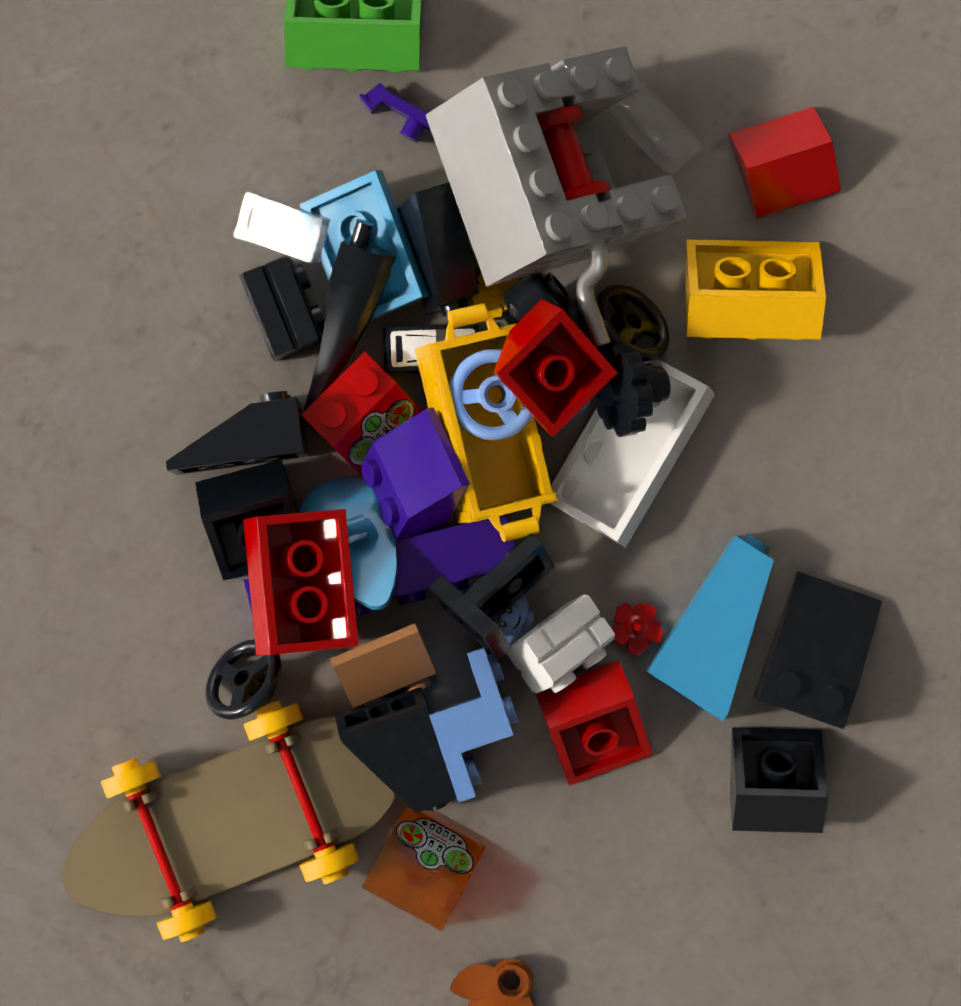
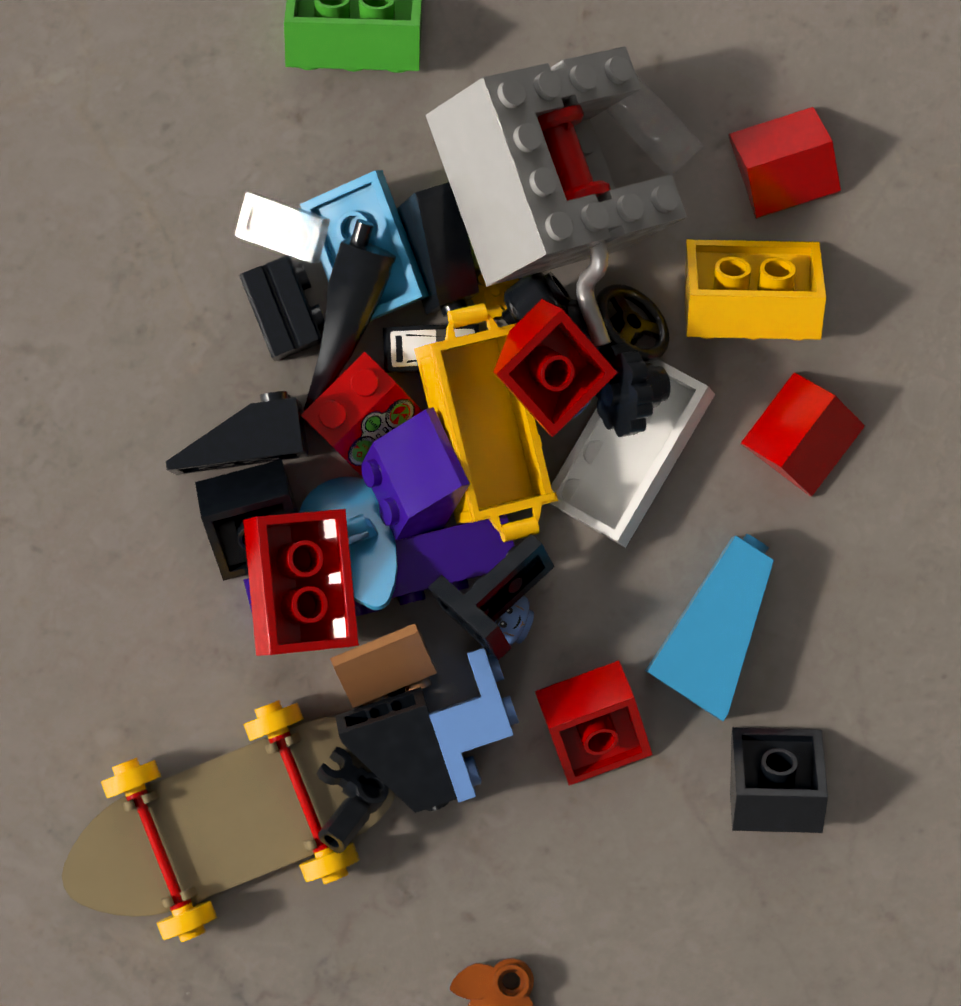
black piece [205,639,282,720] -> none
dark purple piece [359,83,432,143] -> none
clear orange slope [362,805,485,931] -> none
light blue piece [449,349,533,440] -> none
white brick [506,594,615,694] -> none
red plant [611,602,664,656] -> none
black slope [753,571,882,729] -> none
none -> black bar [316,747,389,853]
none -> red slope [740,372,865,497]

